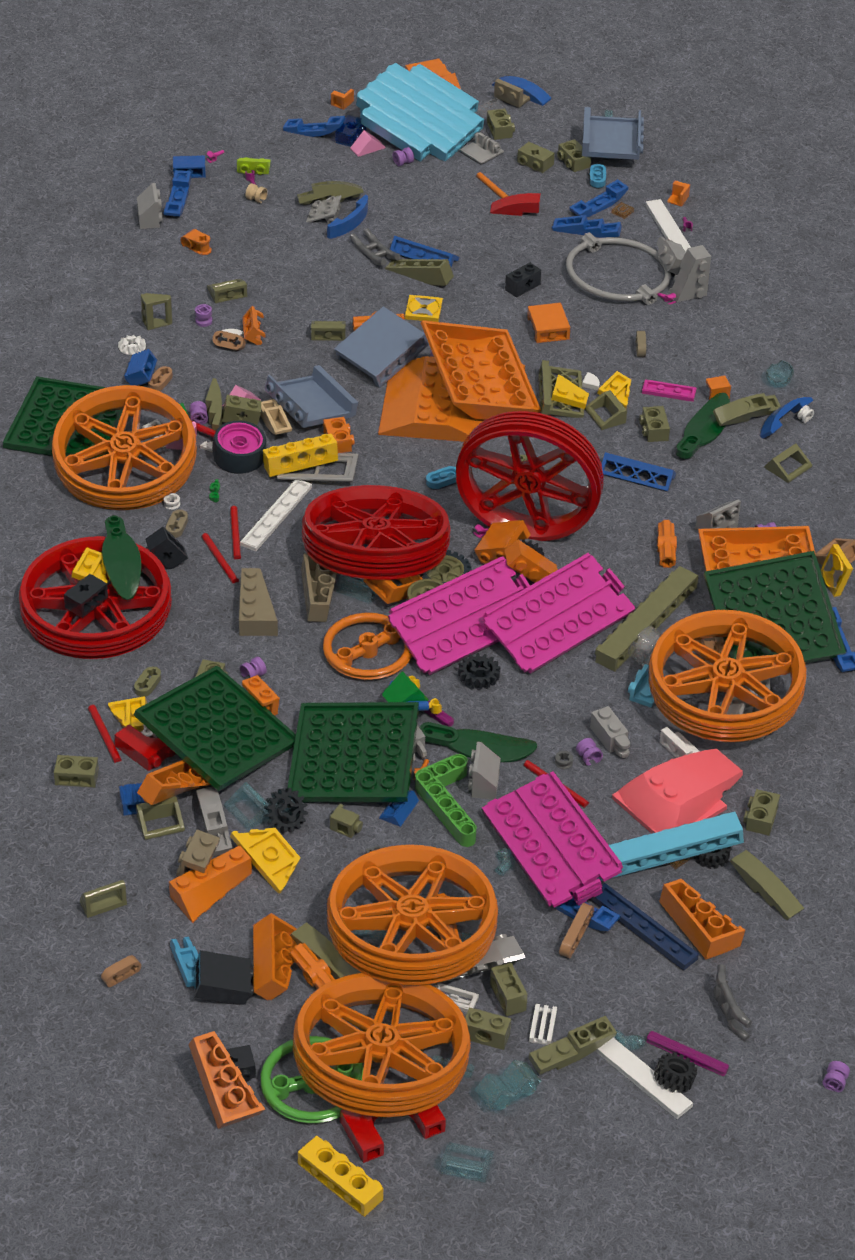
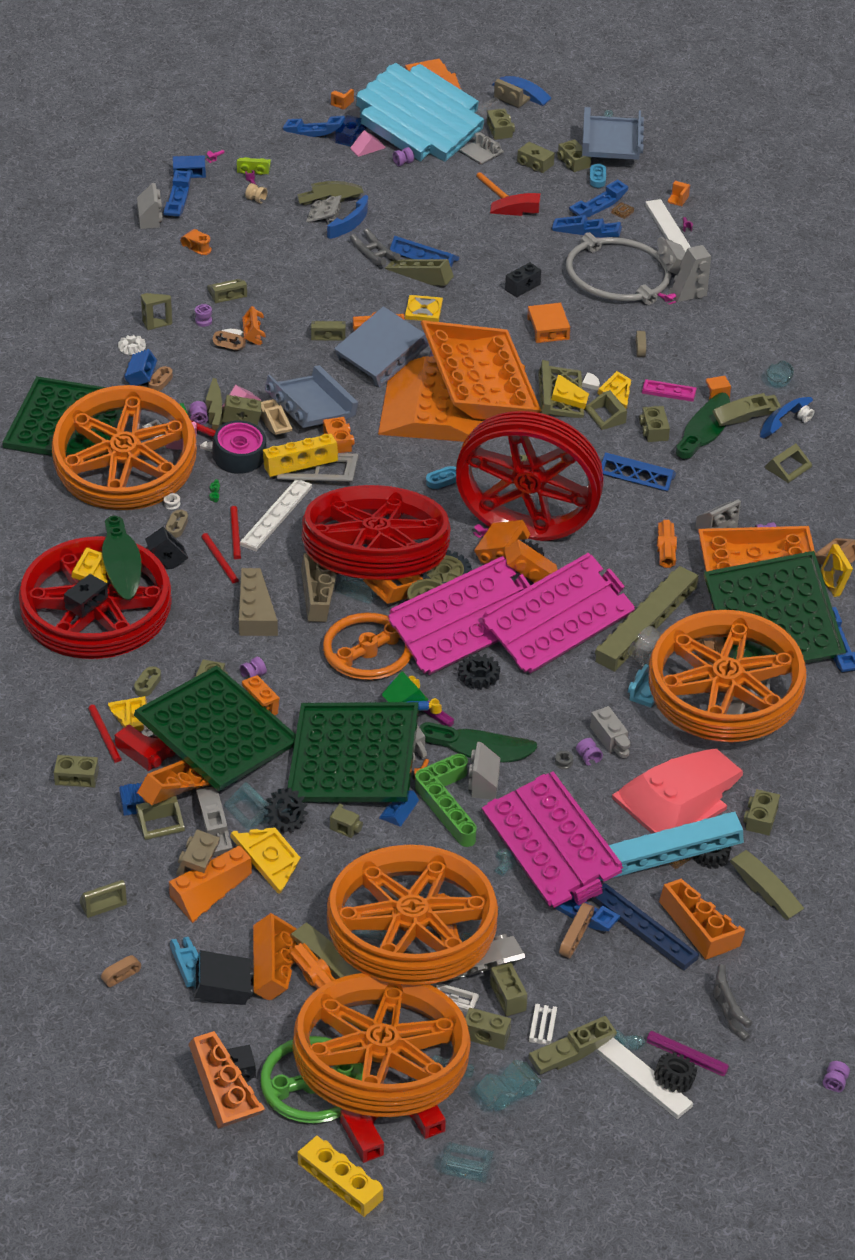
red bar [524,760,589,808] -> none
white panel [660,727,700,758] -> none

